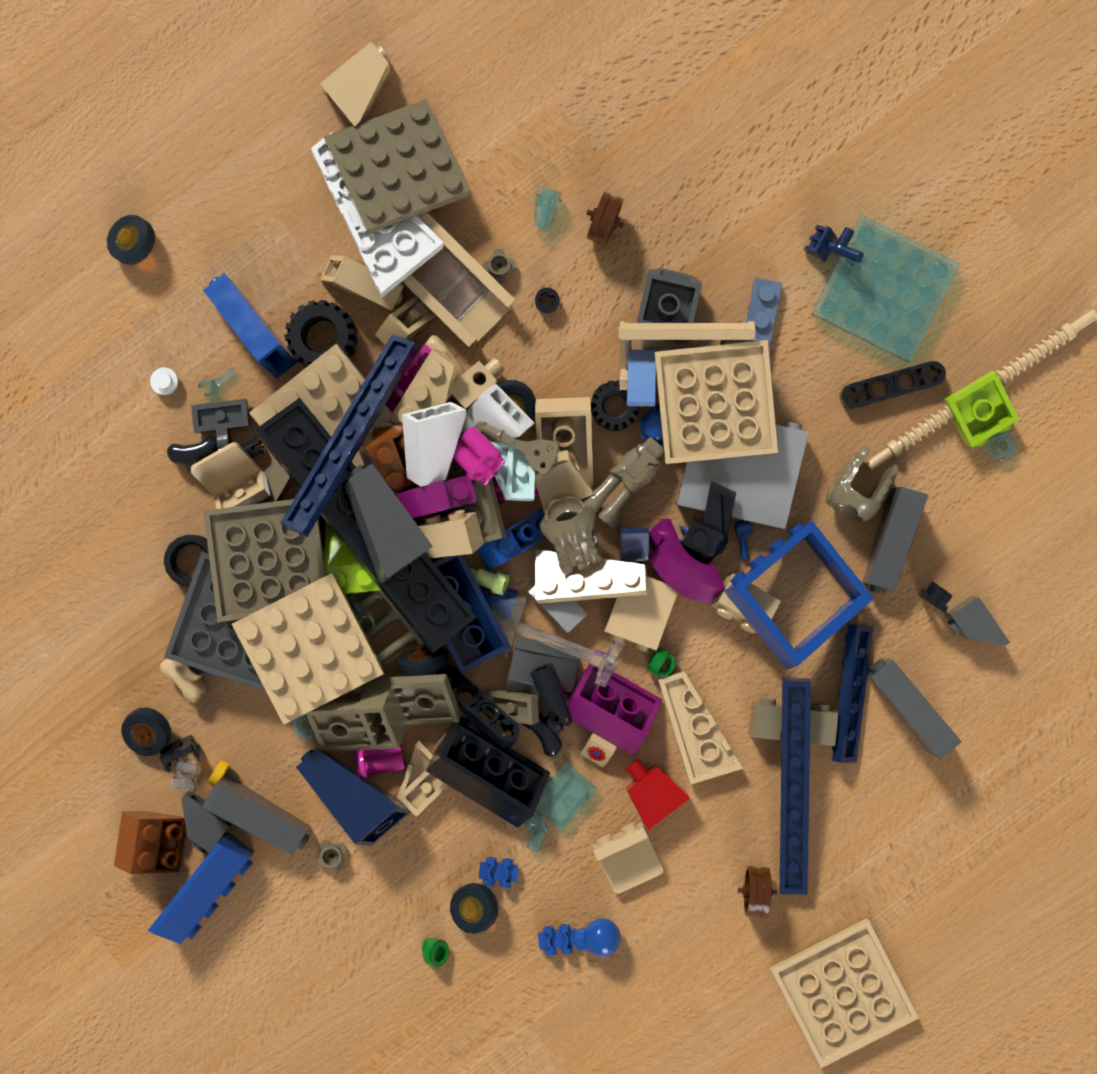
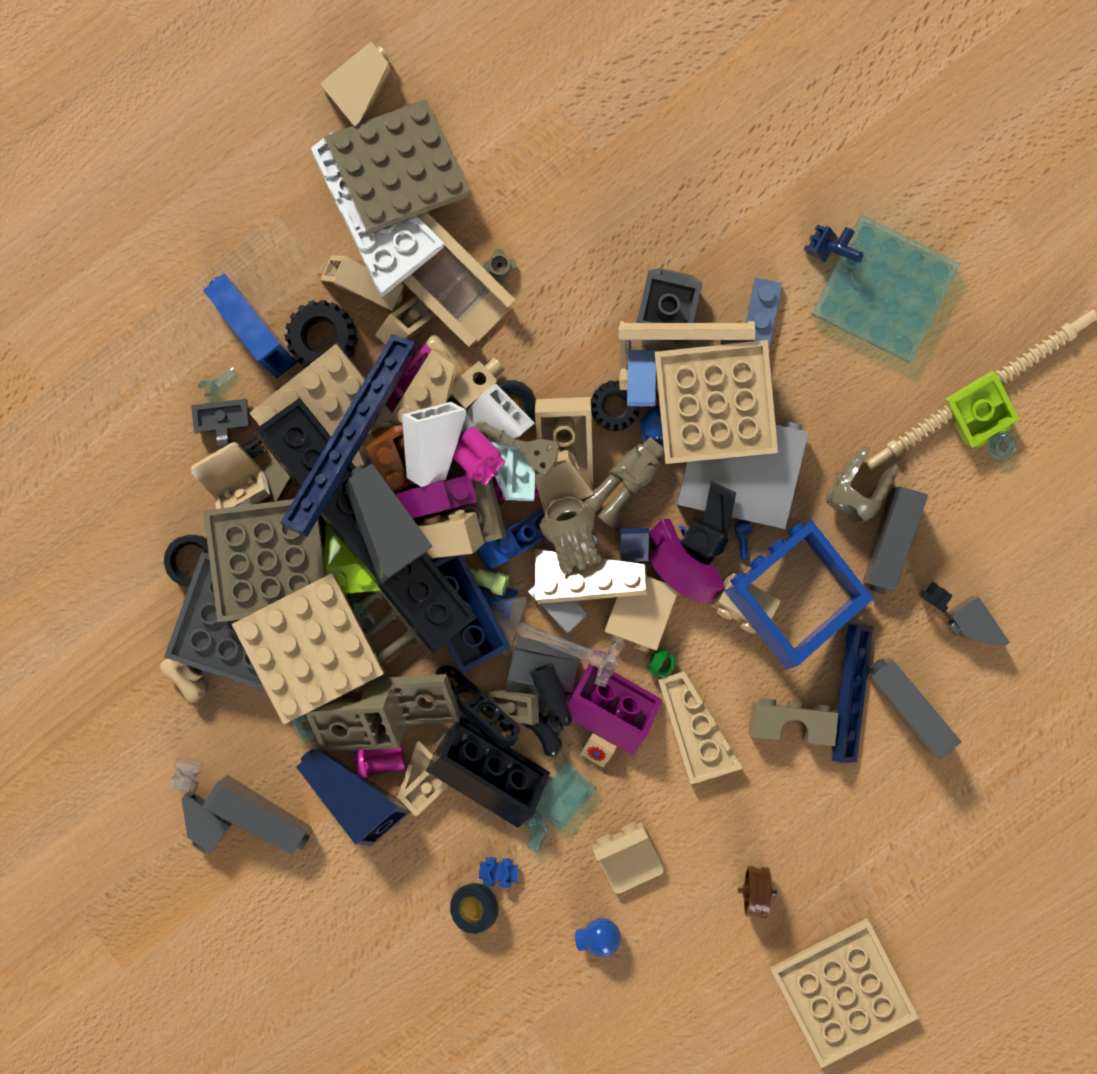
black wheel [107,215,155,265] -> none
dark orange slope [114,811,186,874] -> none
black wheel [121,707,171,756] -> none
blue slope [148,832,255,944] -> none
white plate [150,367,179,395] -> none
black piece [159,734,201,772] -> none
black piece [167,437,220,472] -> none
yellow tile [207,759,230,787] -> none
dark tan plate [317,841,347,870] -> none
black wheel [398,645,448,676] -> none
green tile [422,938,449,967] -> none
clear light blue cone [534,187,562,230] -> none
black bush [535,287,560,314] -> none
blue piece [538,924,576,956] -> none
reddish brown wheel [586,191,624,246] -> none
red torso [625,759,690,830] -> none
dark blue plate [779,678,811,895] -> none
black beam [839,361,946,409] -> none

